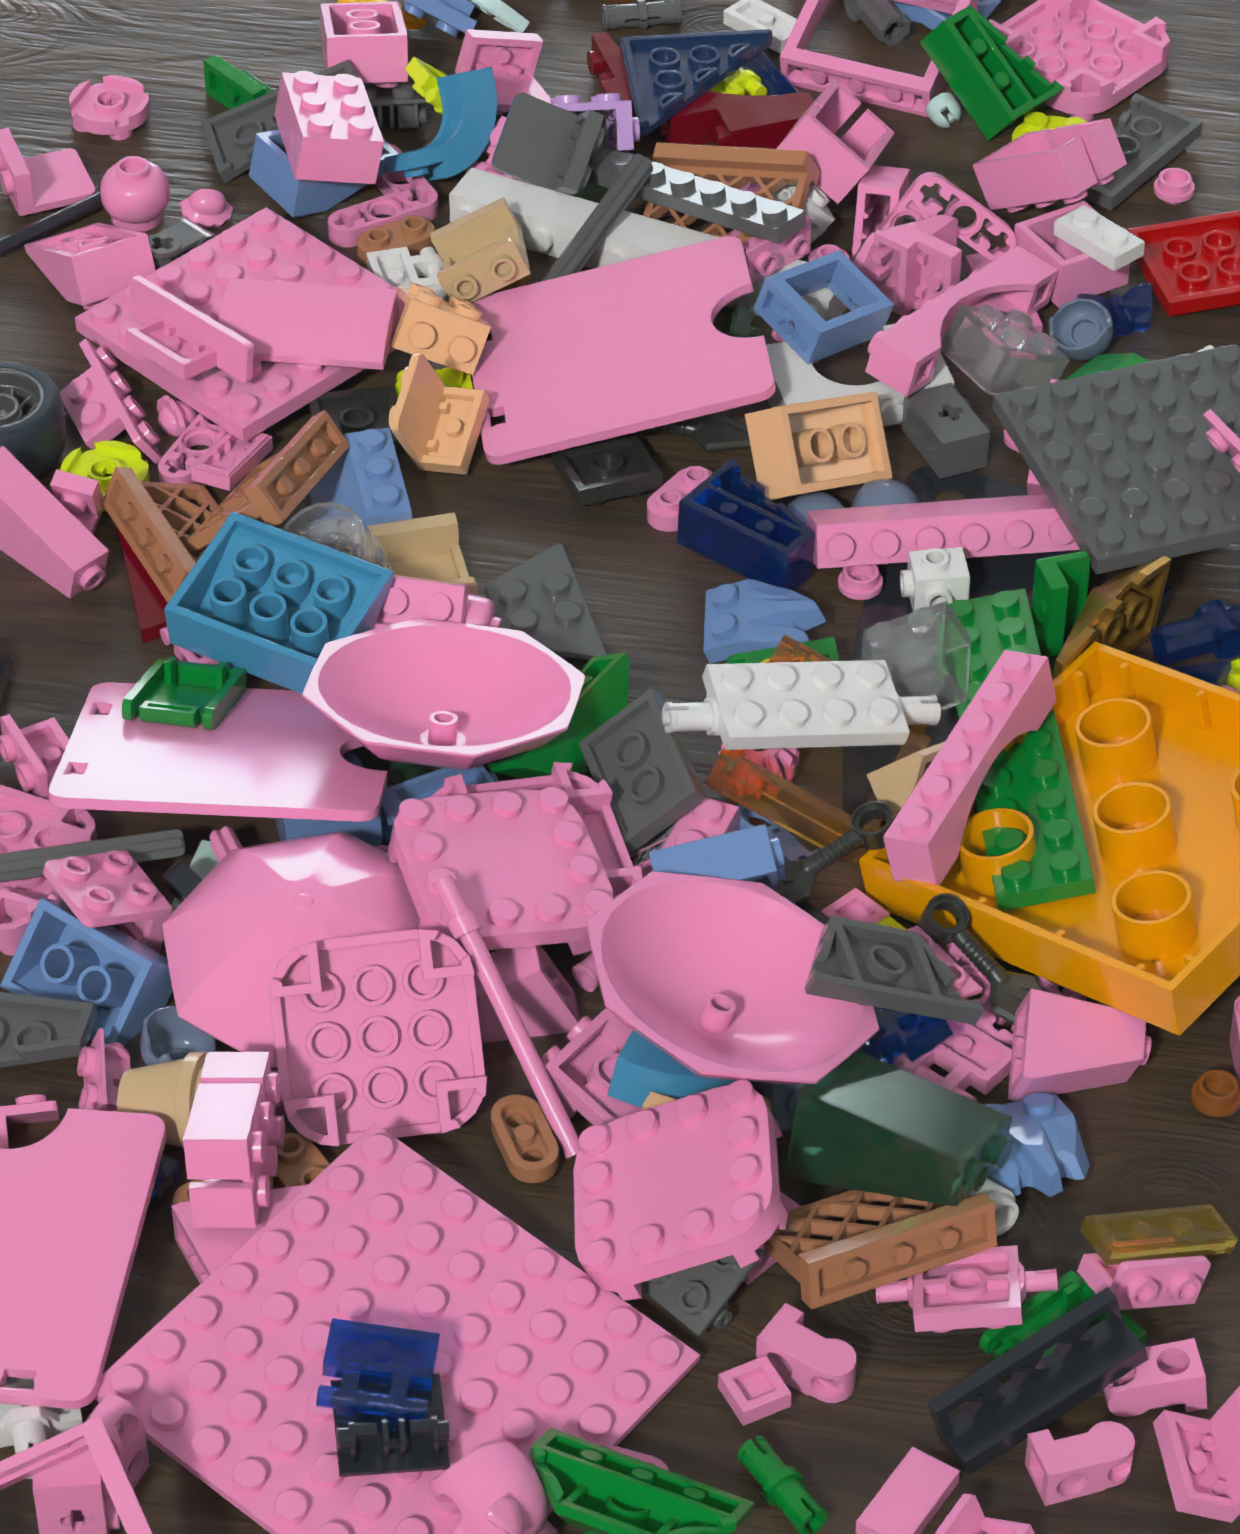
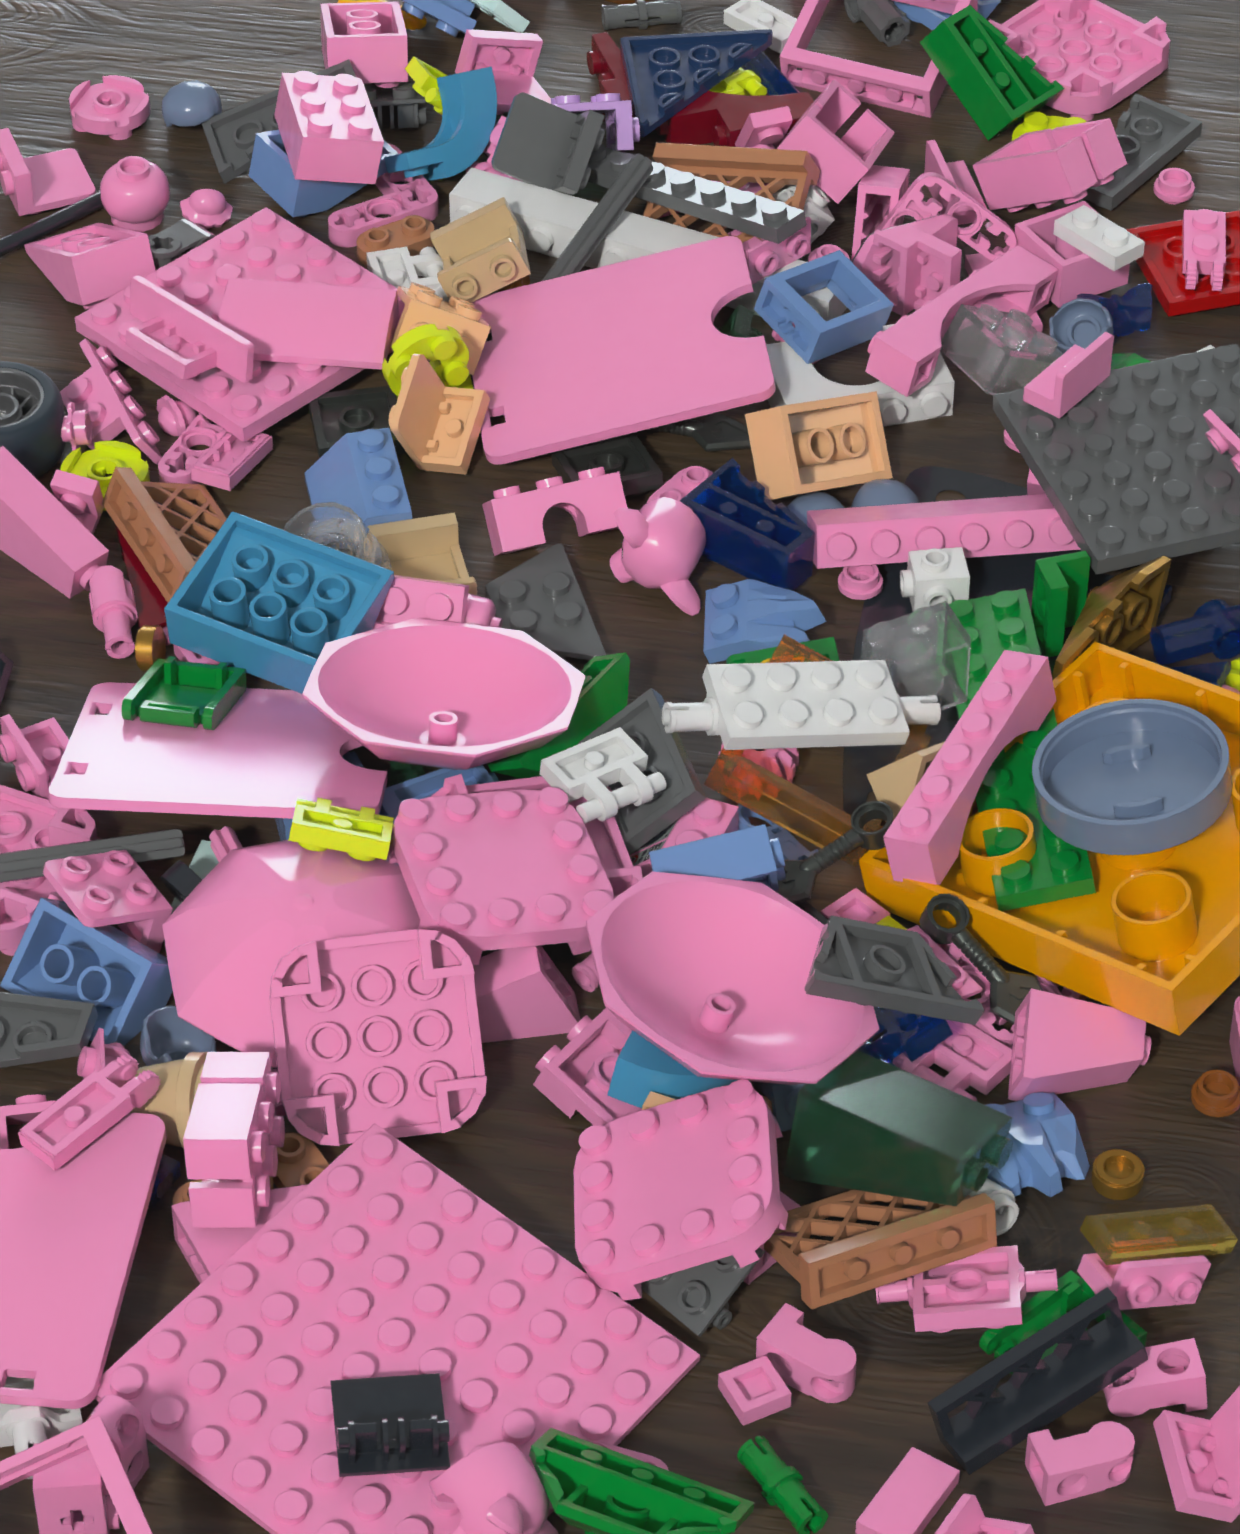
nougat fence [186,410,350,552] -> none
green panel [203,54,275,110] -> none
clear blue plate [316,1318,440,1423] -> none
bright pink bar [433,874,581,1159] -> none
nougat plate [491,1095,559,1183] -> none
dark grey brick [901,383,992,479] -> none
light aqua hinge [926,92,961,128] -> none
none -> bright pink hinge [18,1054,161,1171]
none -> bright pink plate [61,402,92,451]
none -> bright pink arm [89,565,138,659]
none -> pearl gold tile [135,625,166,671]
none -> sand blue hair [162,80,222,127]
none -> neon yellow plate [288,797,394,861]
none -> neon yellow plate [382,324,469,396]
none -> bright pink arch [482,467,628,556]
none -> white plate [540,727,666,824]
none -> bright pink piece [610,497,707,616]
none -> bright pink hinge [735,106,793,149]
none -> bright pink panel [924,140,987,225]
none -> bright pink panel [1023,332,1114,419]
none -> sand blue brick [1032,699,1232,855]
none -> pearl gold tile [1091,1149,1145,1200]
none -> bright pink hinge [1182,209,1226,291]

